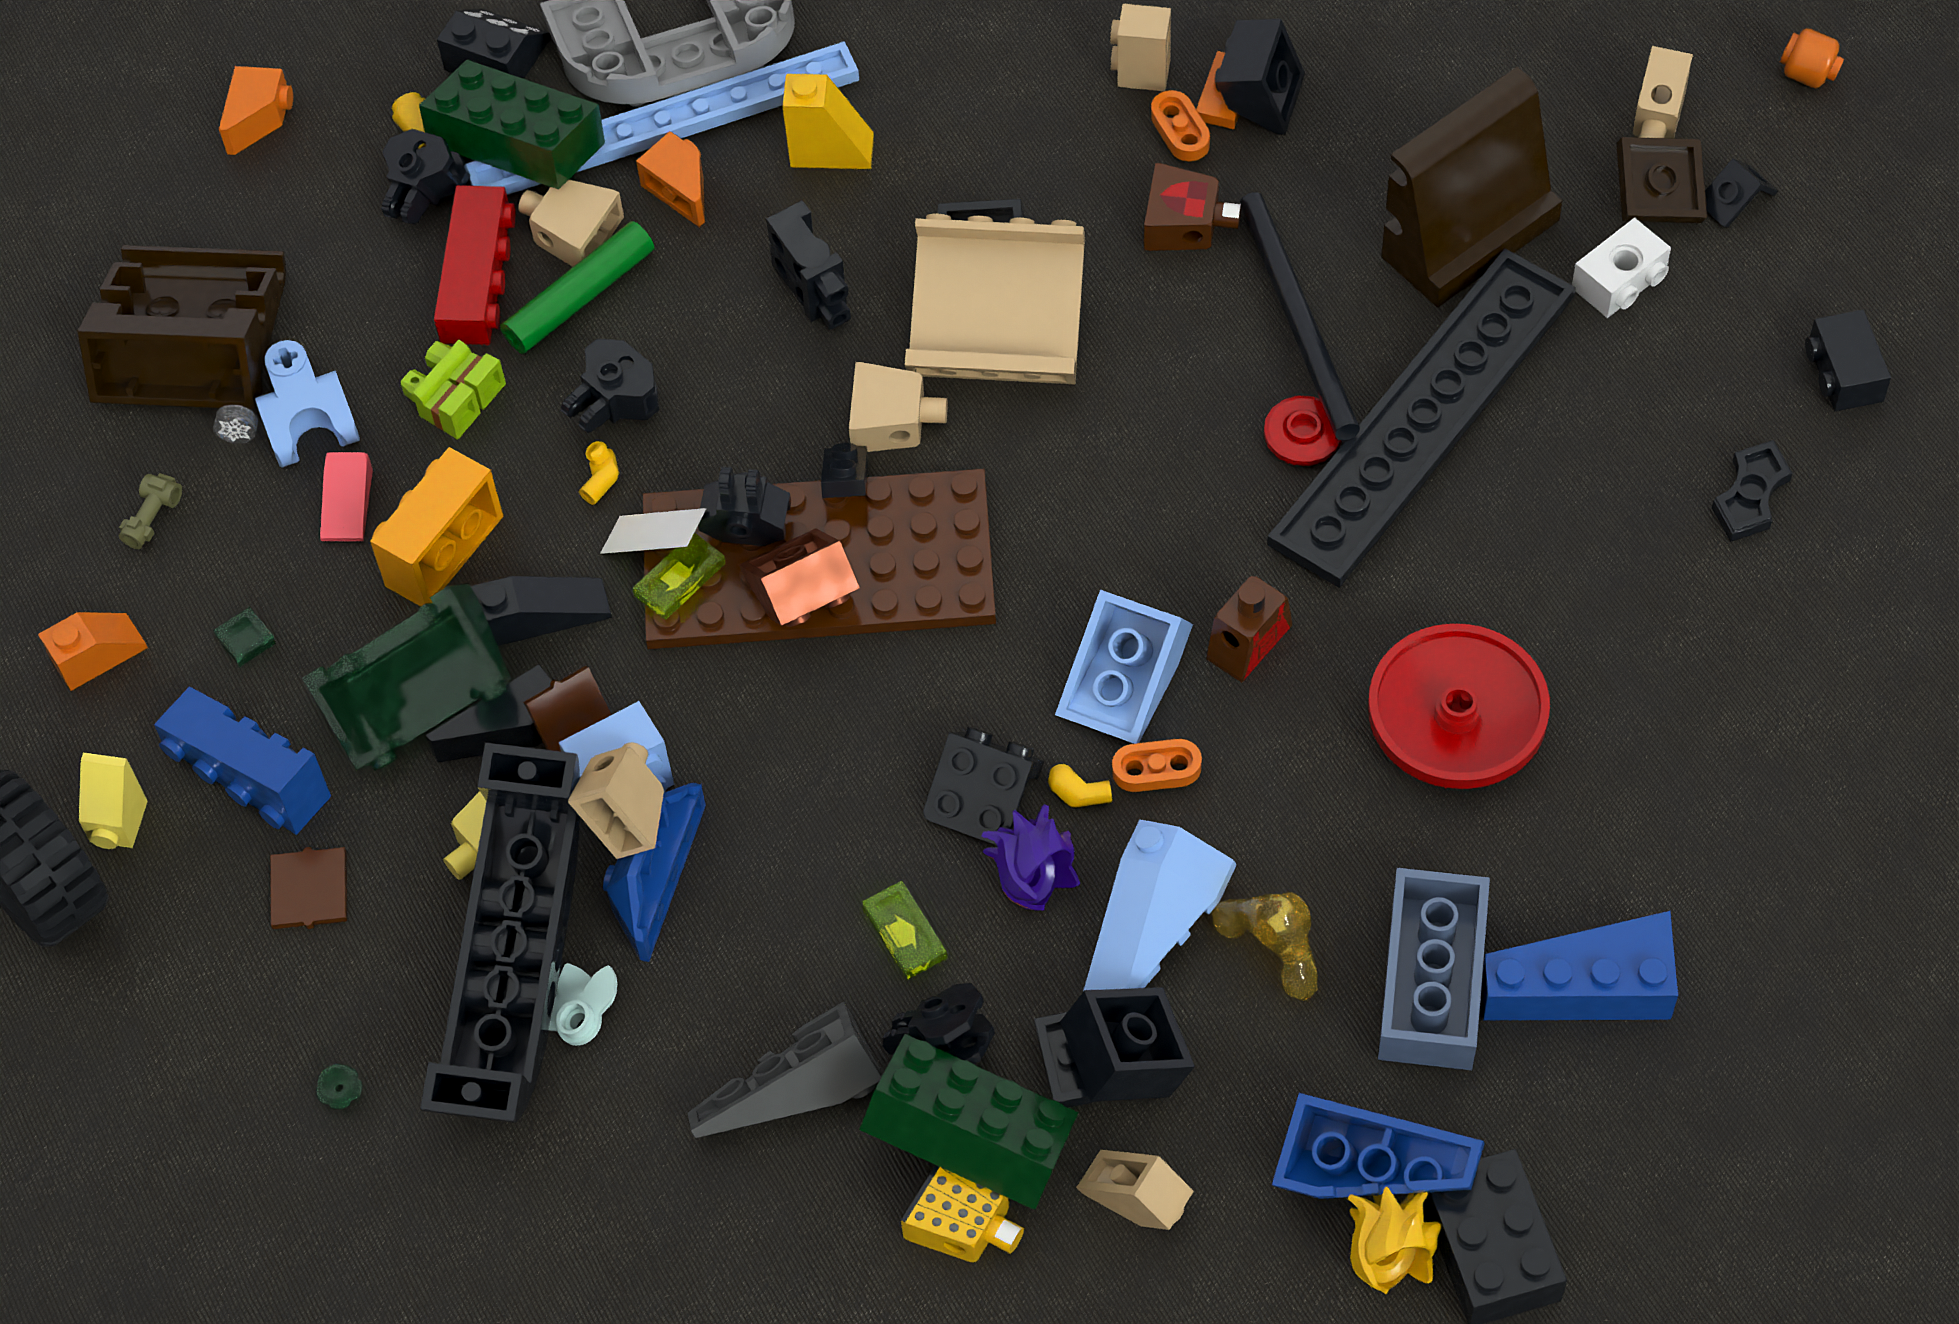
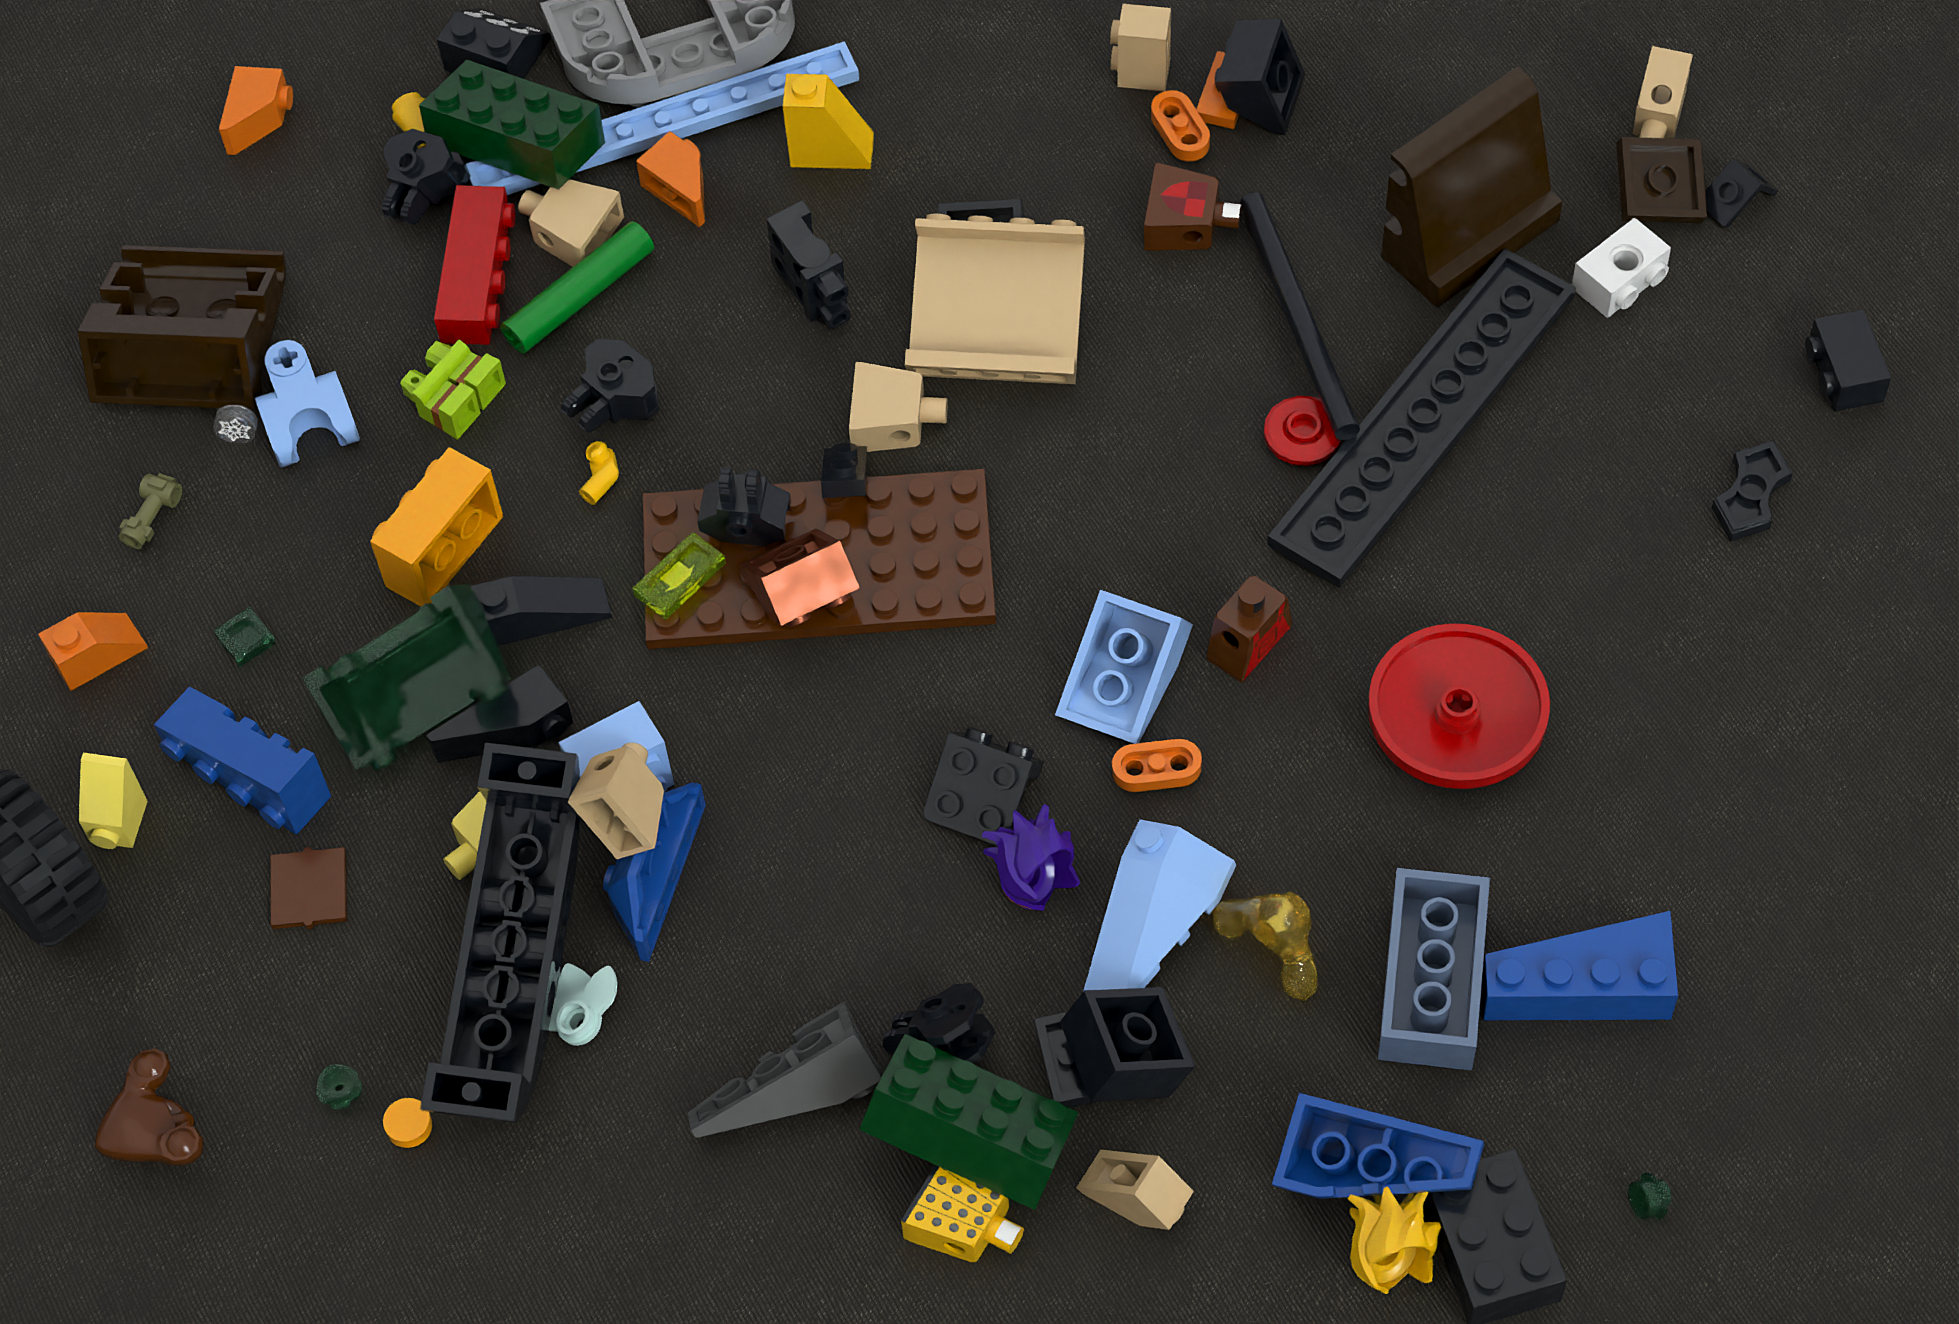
coral slope [320,452,373,541] -> none
reddish brown piece [523,666,611,752] -> none
white sticker [600,508,706,554] -> none
clear neon green tile [862,881,947,980] -> none
yellow arm [1048,764,1112,808] -> none
orange head [1780,28,1844,88] -> none
none -> reddish brown head [95,1048,204,1166]
none -> light orange tile [383,1098,432,1148]
none -> clear green plate [1628,1173,1672,1219]

